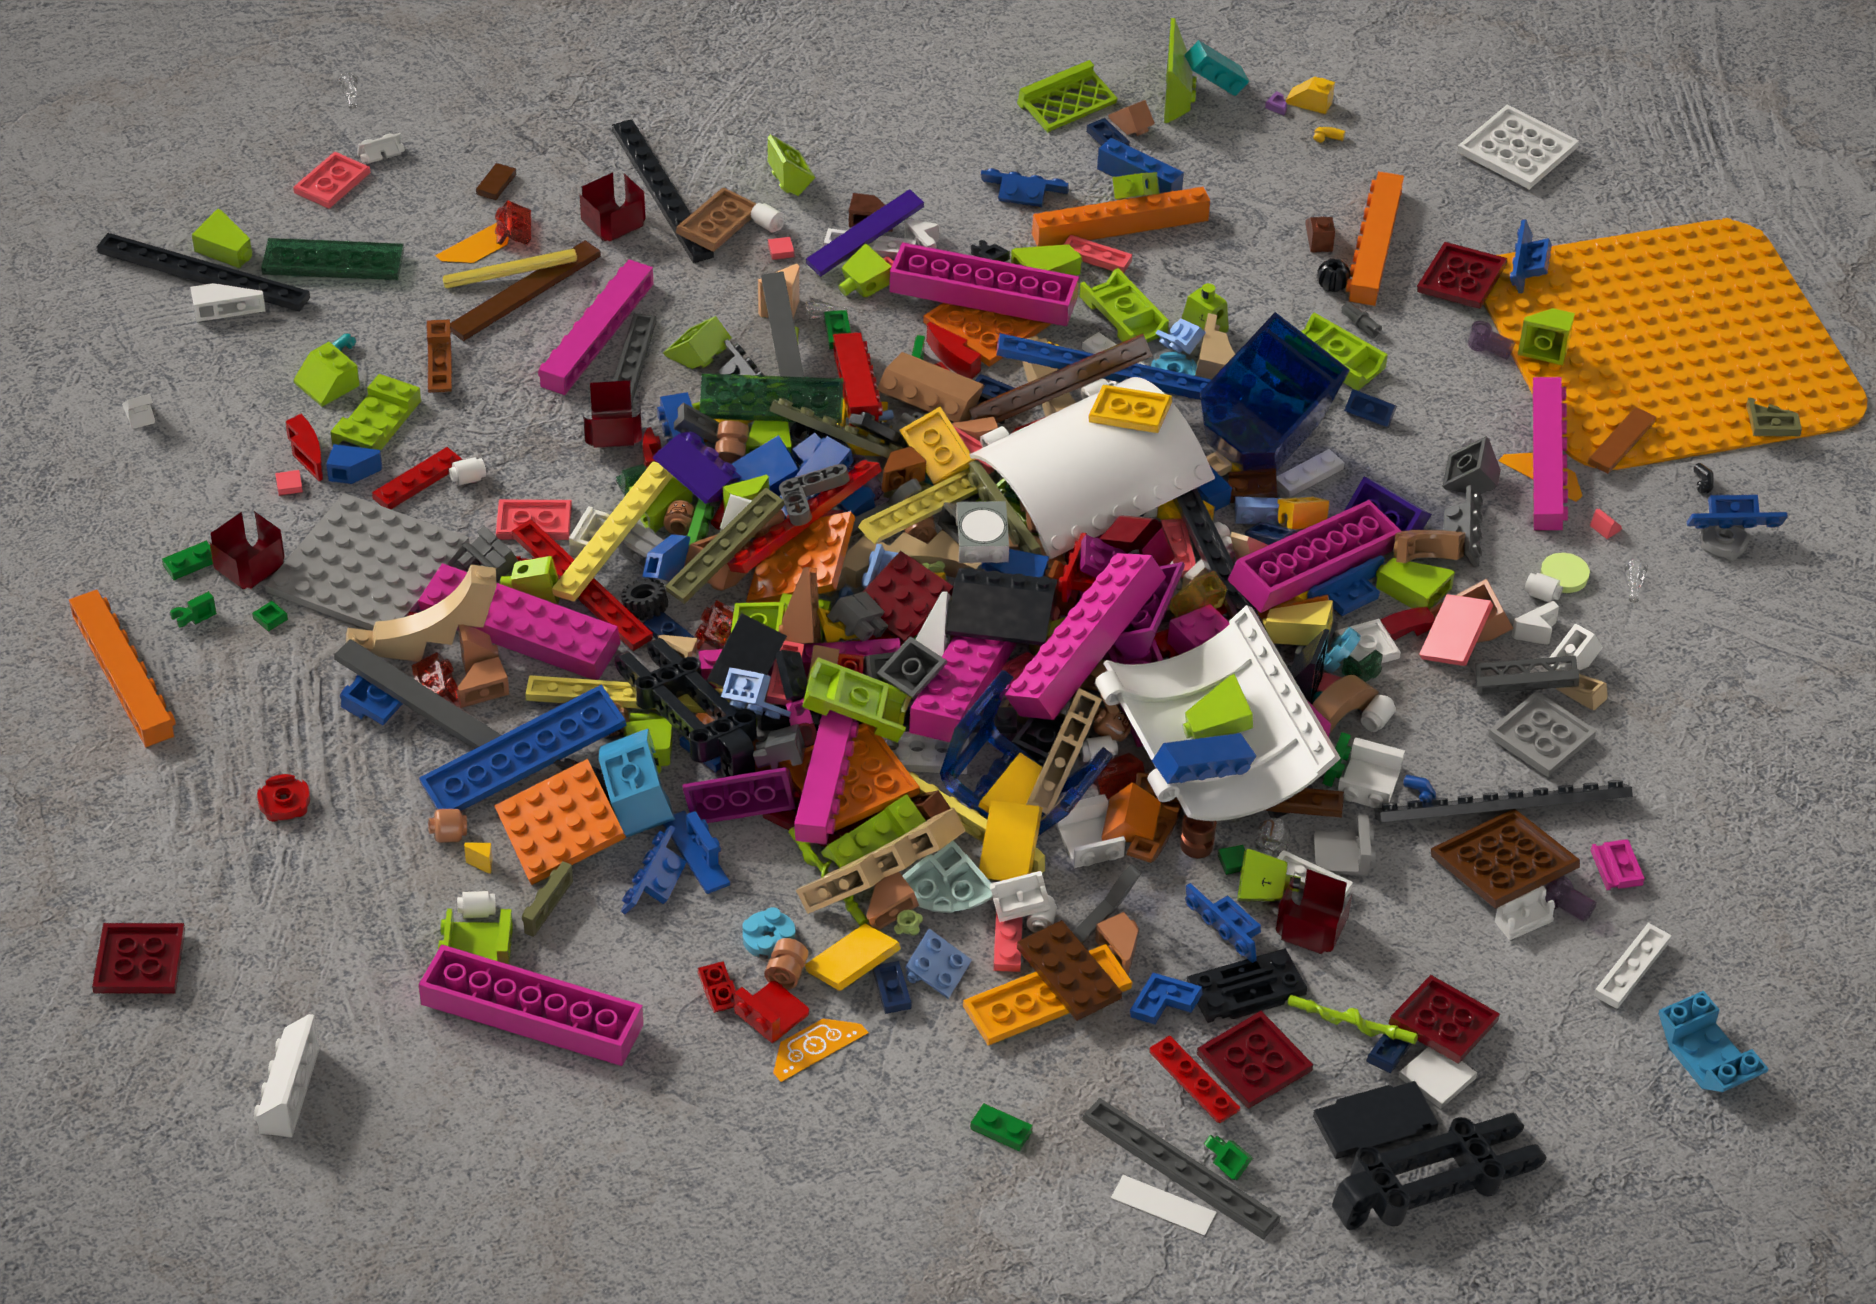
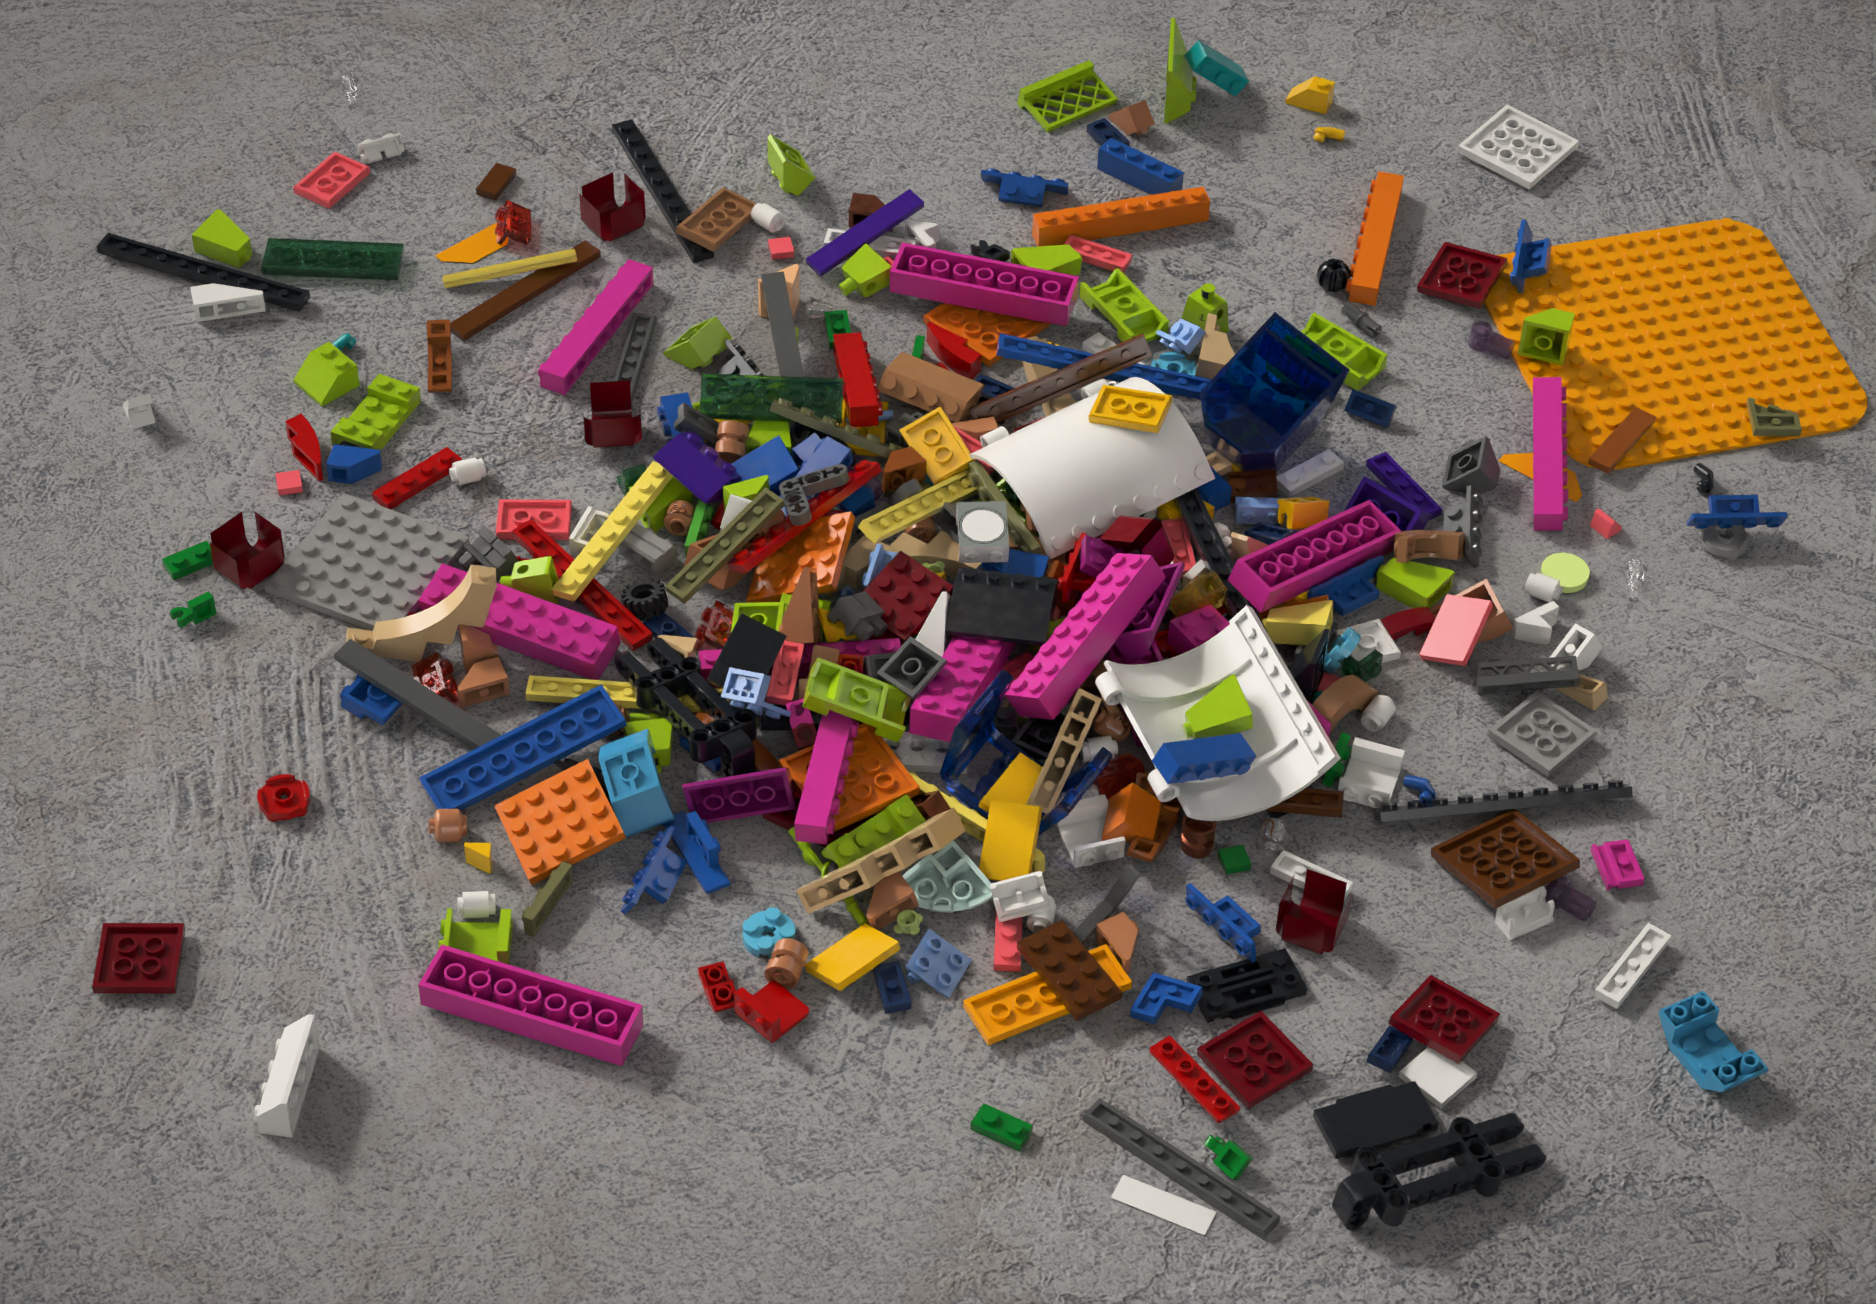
orange brick [69,589,176,748] -> none
green tile [252,601,288,632] -> none
blue slope [642,535,690,584] -> none
red slope [643,427,662,471] -> none
dark grey hips [753,724,806,769] -> none
light orange sticker [773,1018,869,1082] -> none
black plate [775,650,808,701] -> none
black plate [848,412,900,442] -> none
lime torso [1112,172,1160,200] -> none
lime torso [1237,849,1301,901] -> none
medium lavender tile [1265,91,1287,116] -> none
lime piece [1288,995,1418,1044] -> none
copper slope [1305,216,1335,252] -> none
light grey bracket [1313,815,1376,875] -> none
none -> dark purple tile [1366,452,1442,521]

